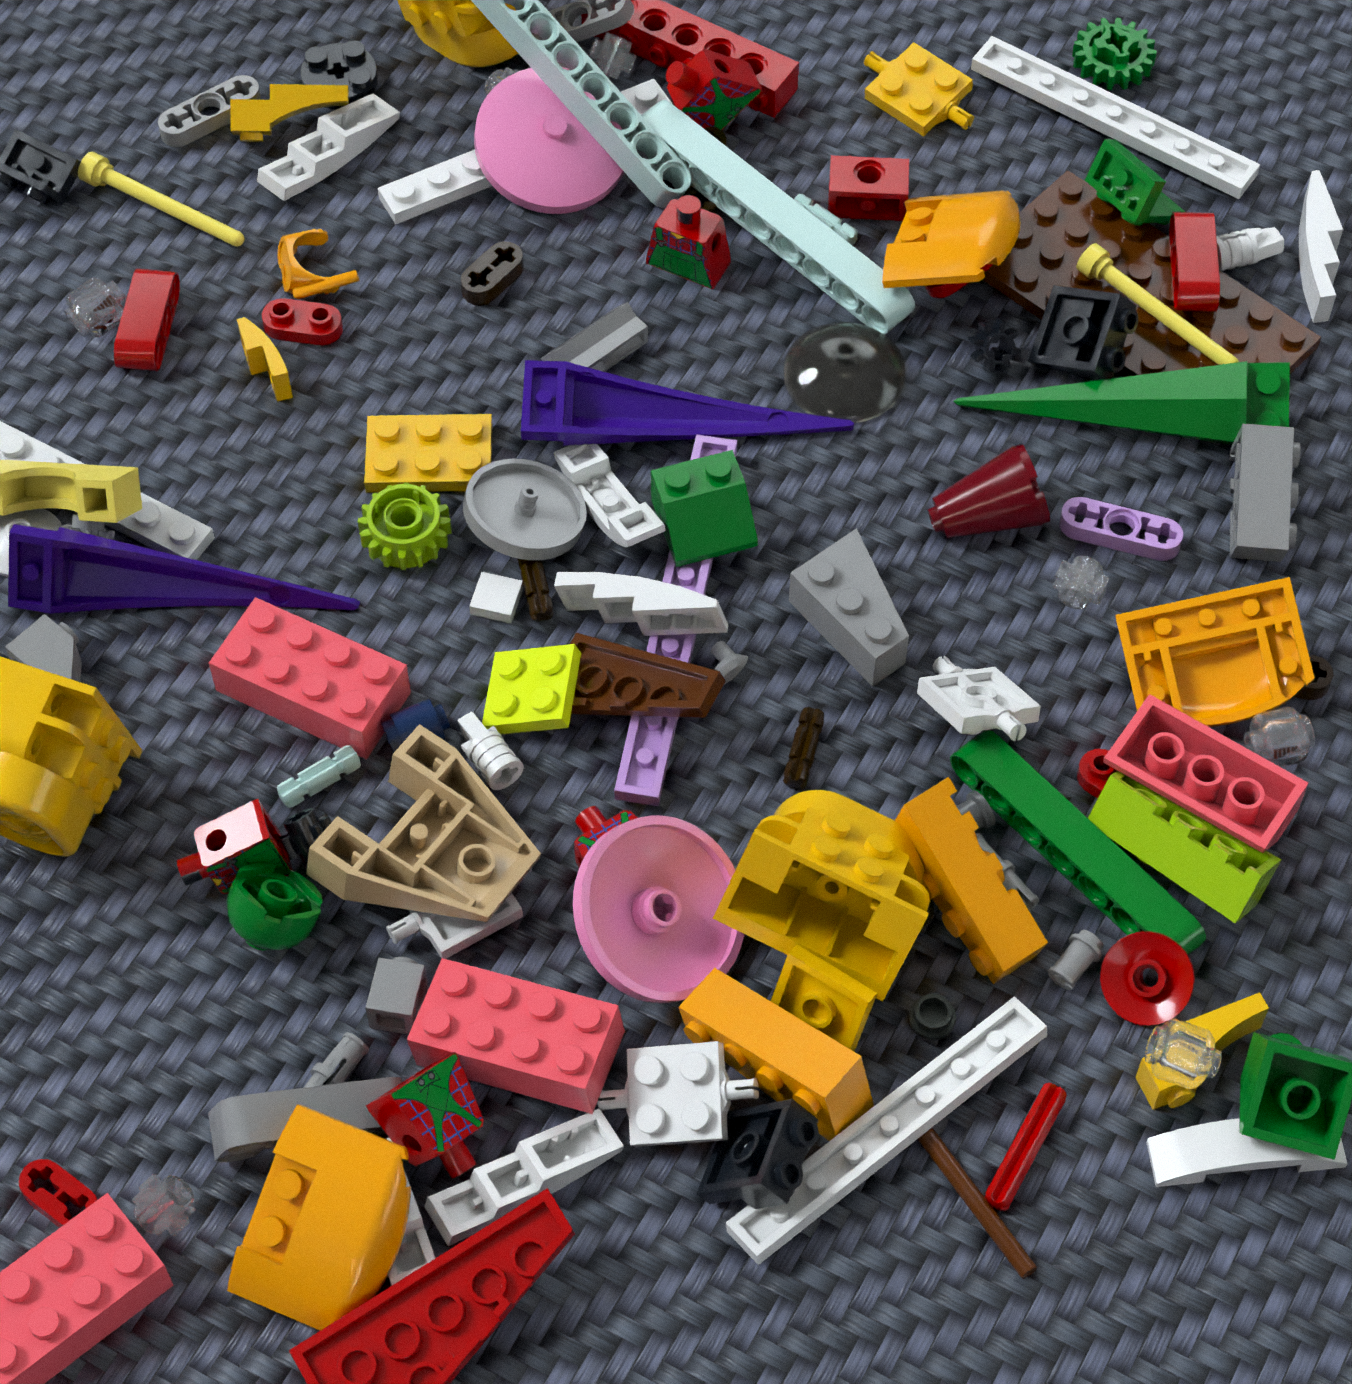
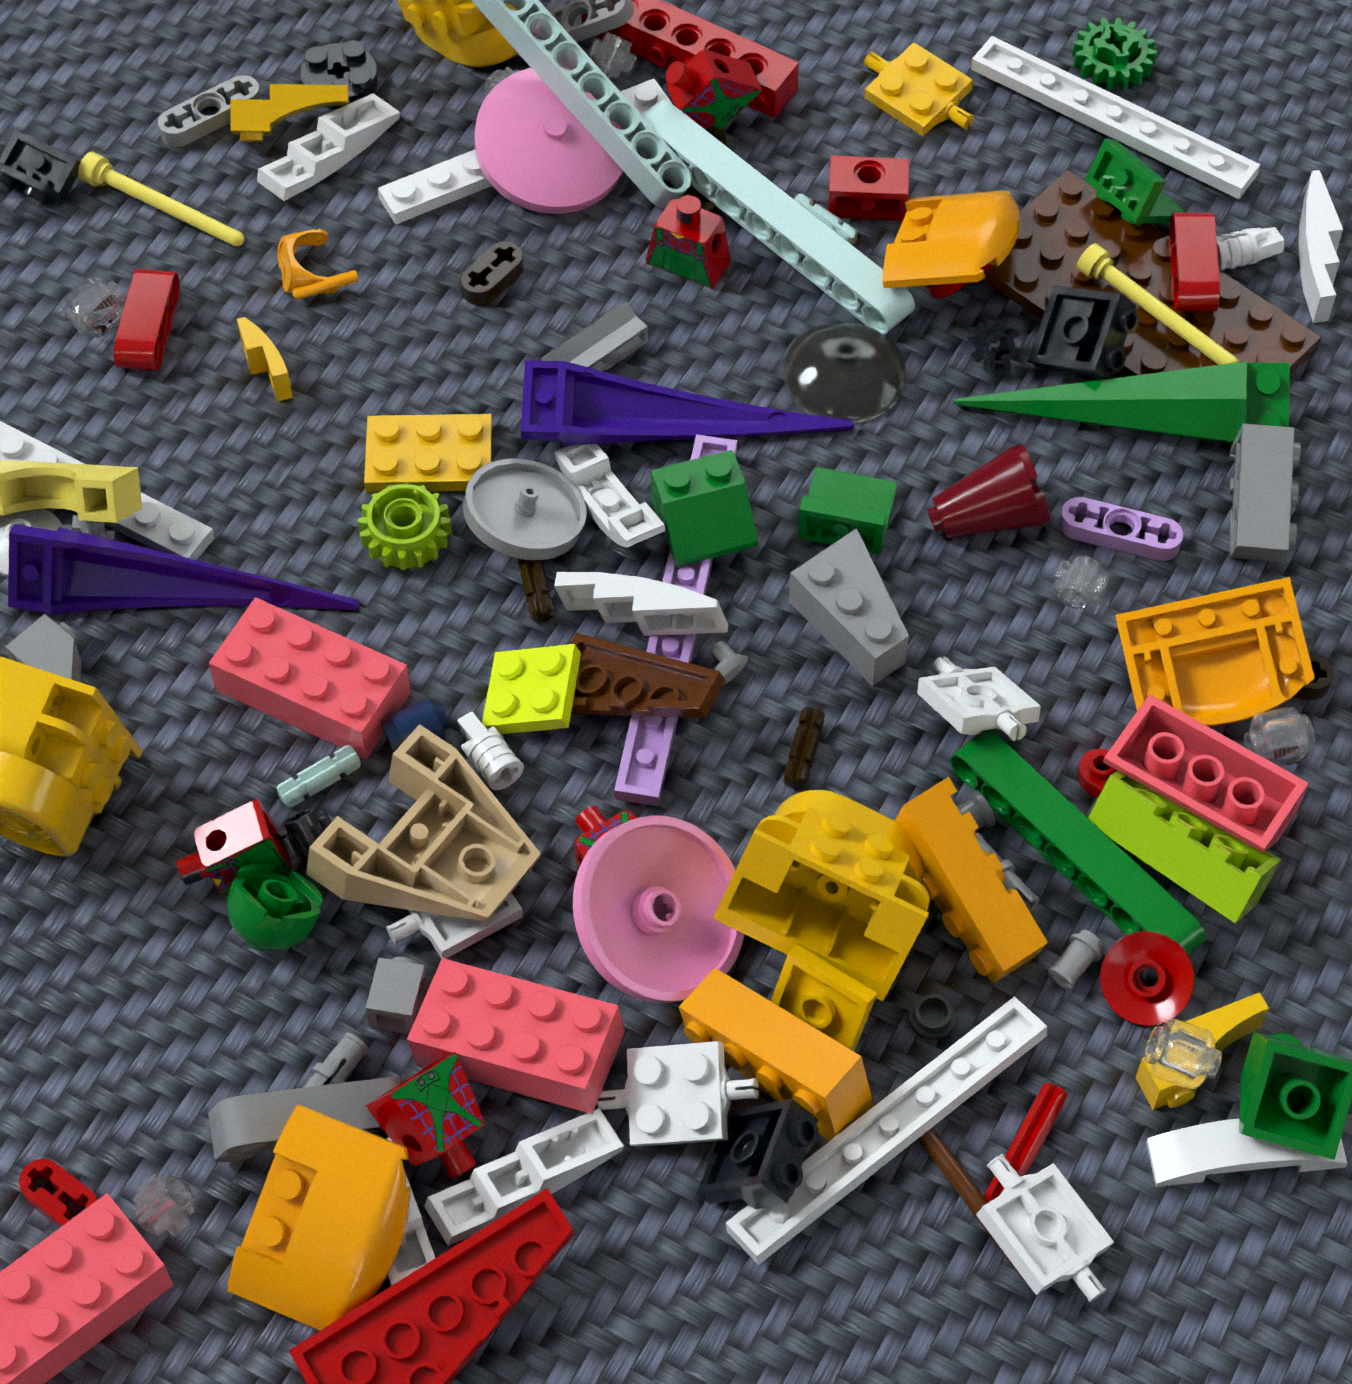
red plate [262,298,343,345] -> none
white tile [469,572,523,623] -> none
none -> green bracket [798,467,897,555]
none -> white plate [976,1154,1114,1302]

